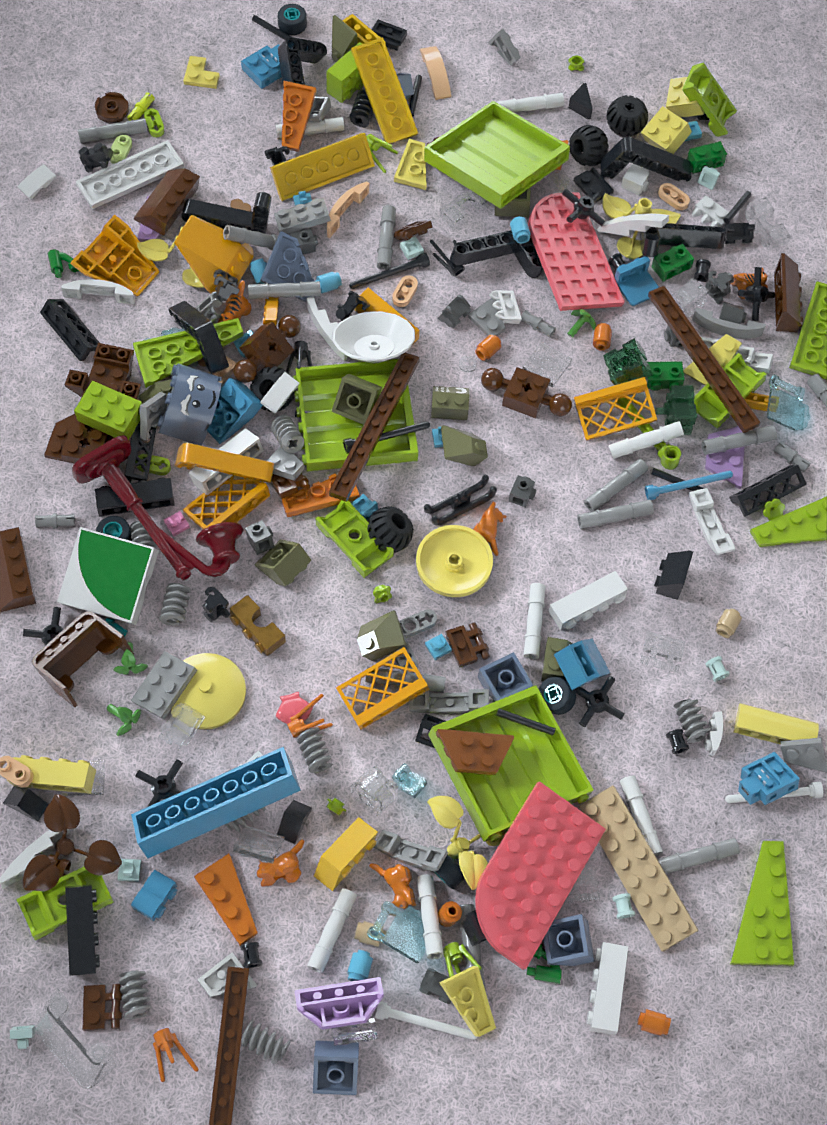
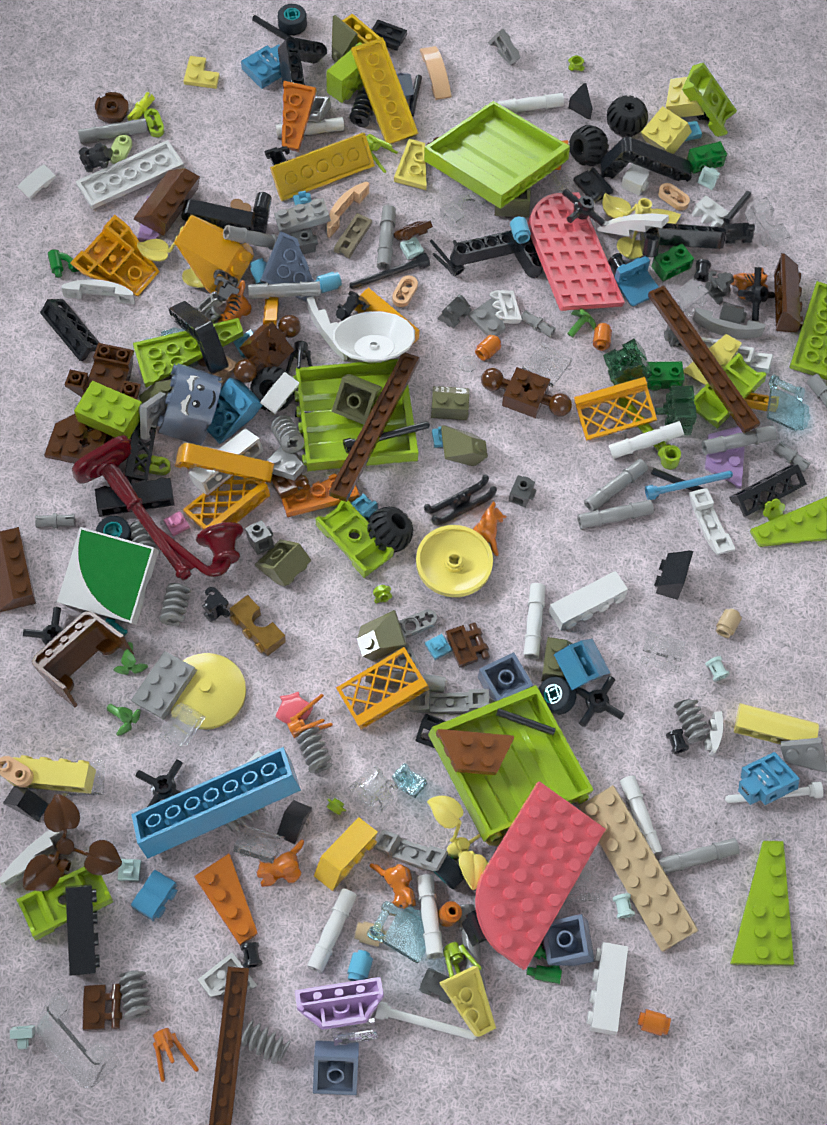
none -> dark tan plate [334,213,372,259]

